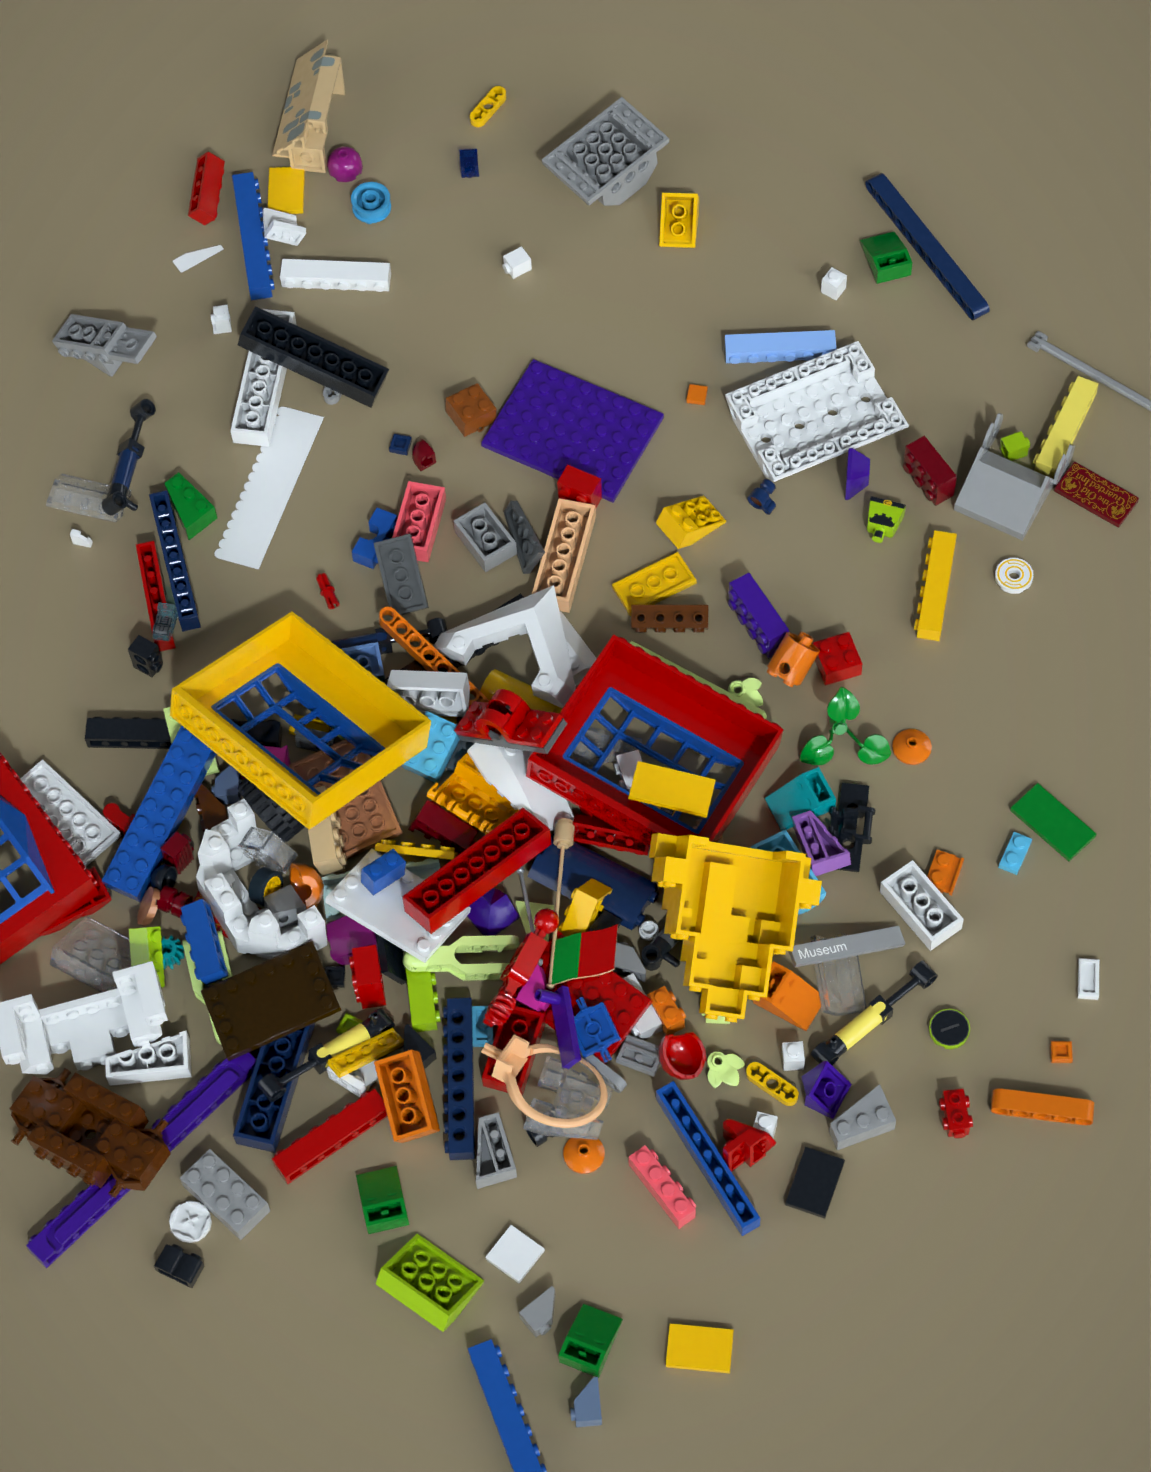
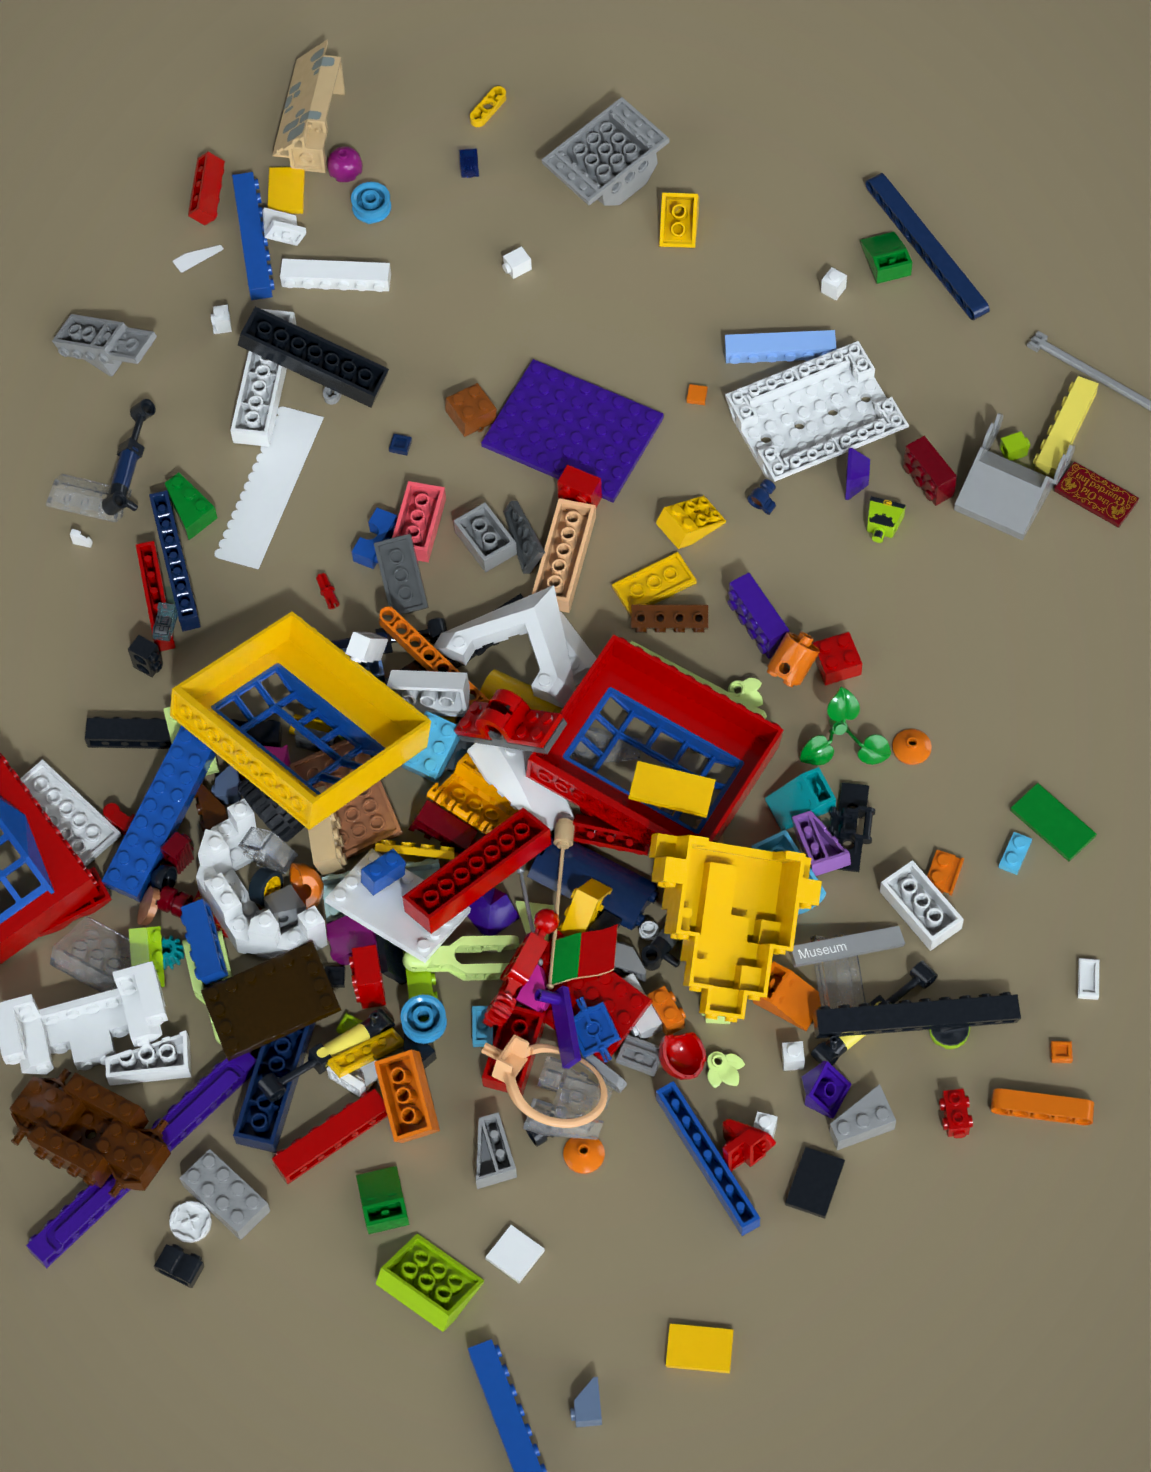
dark red brick [412,439,436,471] -> none
dark blue brick [443,998,475,1160] -> none
light grey slope [519,1286,556,1337] -> none
green slope [558,1303,623,1378] -> none
white brick [613,750,642,792] -> none
coral brick [628,1145,696,1229] -> none
yellow beam [746,1062,799,1106] -> none
yellow brick [914,530,957,641] -> none
white tile [995,558,1033,594] -> none
none -> white brick [345,632,388,663]
none -> dark azure wheel [401,995,447,1044]
none -> black brick [813,992,1021,1039]

